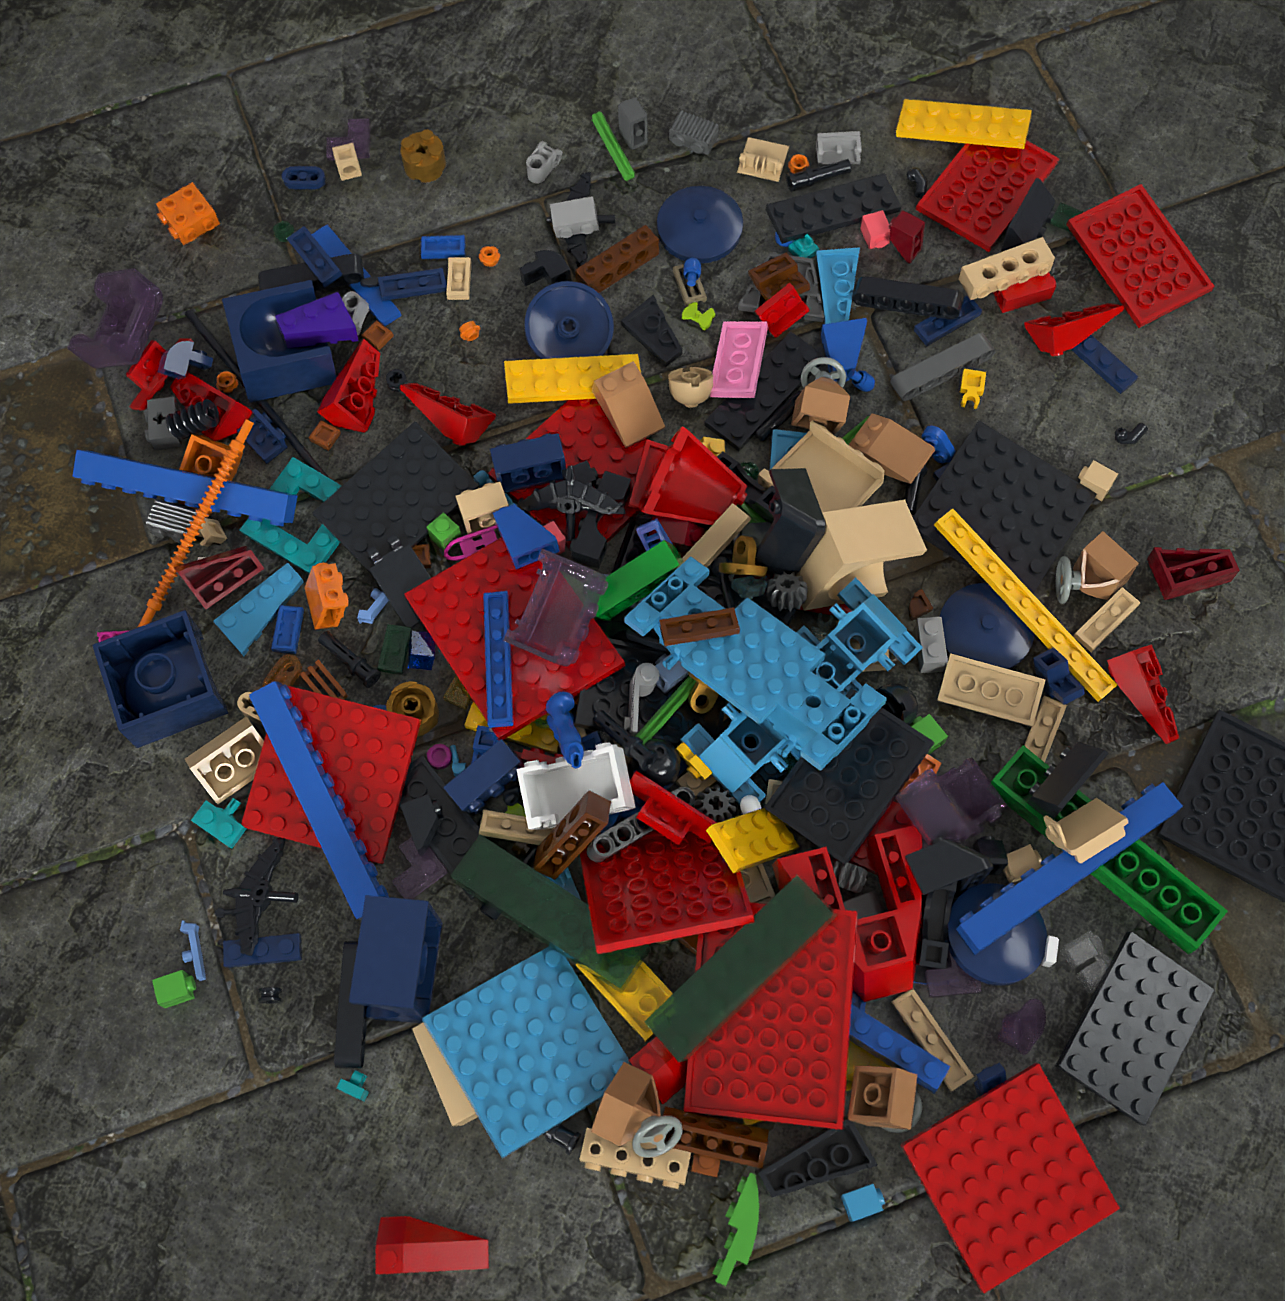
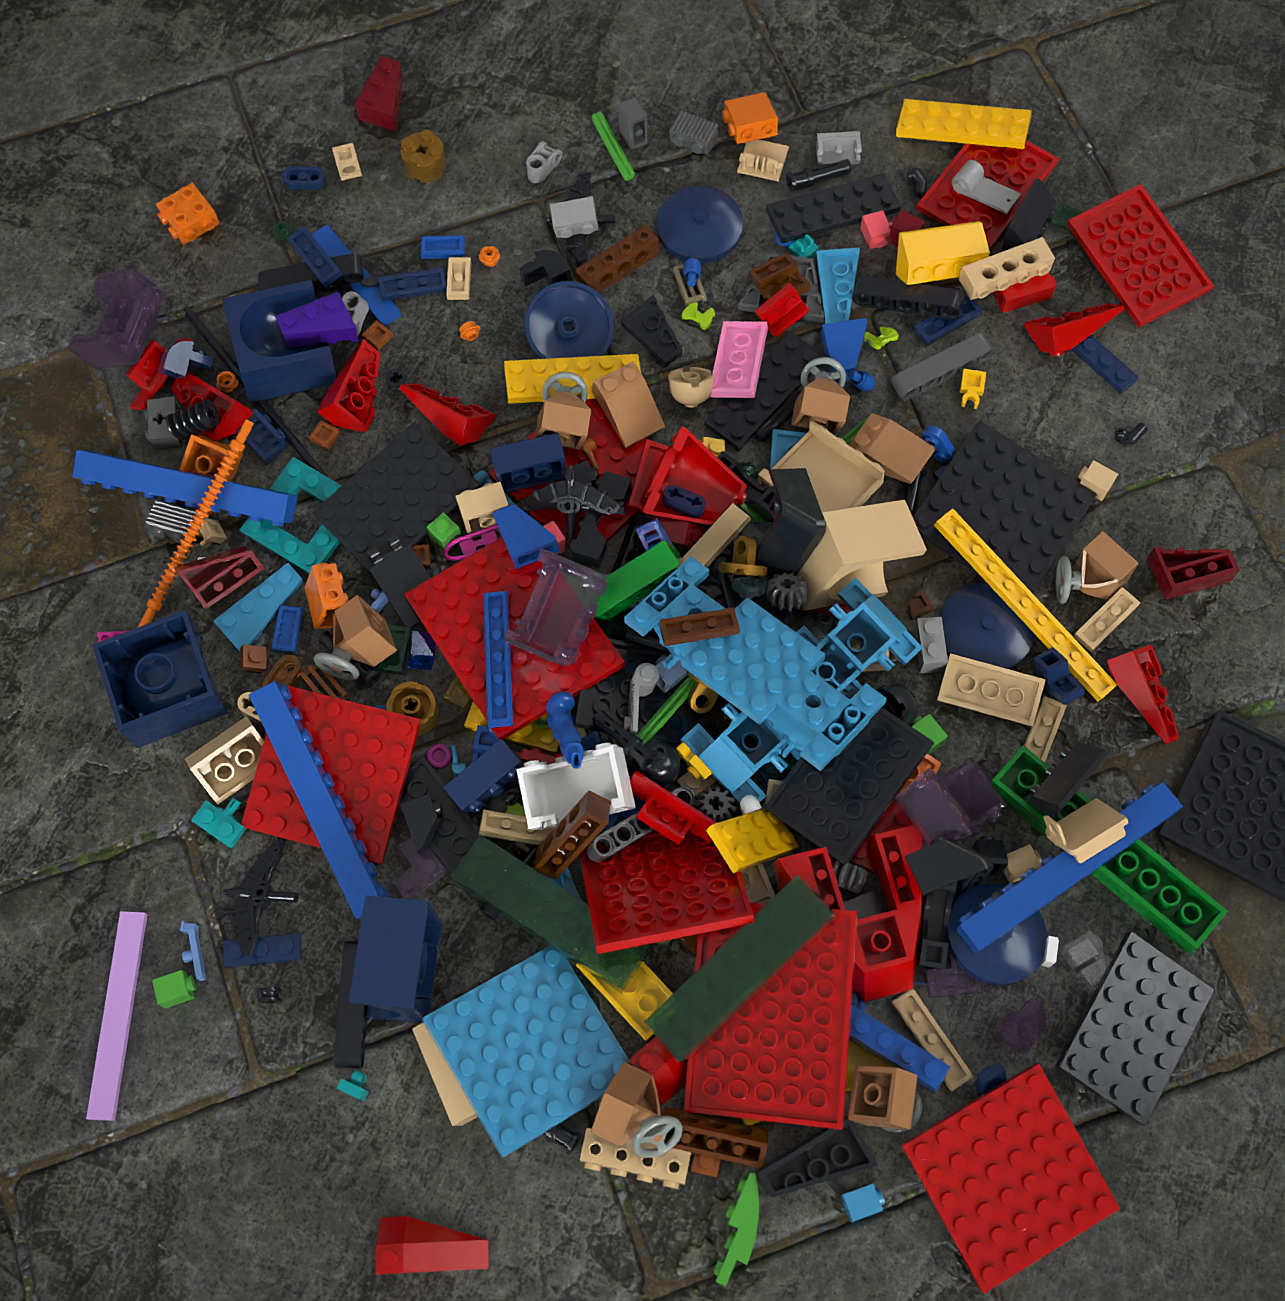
clear purple plate [326,118,370,160] -> none
orange plate [788,154,809,173] -> none
none -> lavender tile [86,911,148,1121]
none -> dark orange plate [240,644,266,672]
none -> medium nougat piece [313,595,397,680]
none -> dark red wedge [355,56,404,132]
none -> medium nougat piece [535,372,591,450]
none -> dark orange hand [582,437,599,470]
none -> dark blue beam [662,486,706,517]
none -> orange brick [722,92,778,144]
none -> lime piece [864,327,898,349]
none -> yellow slope [896,221,990,285]
none -> light grey door [951,160,1022,215]

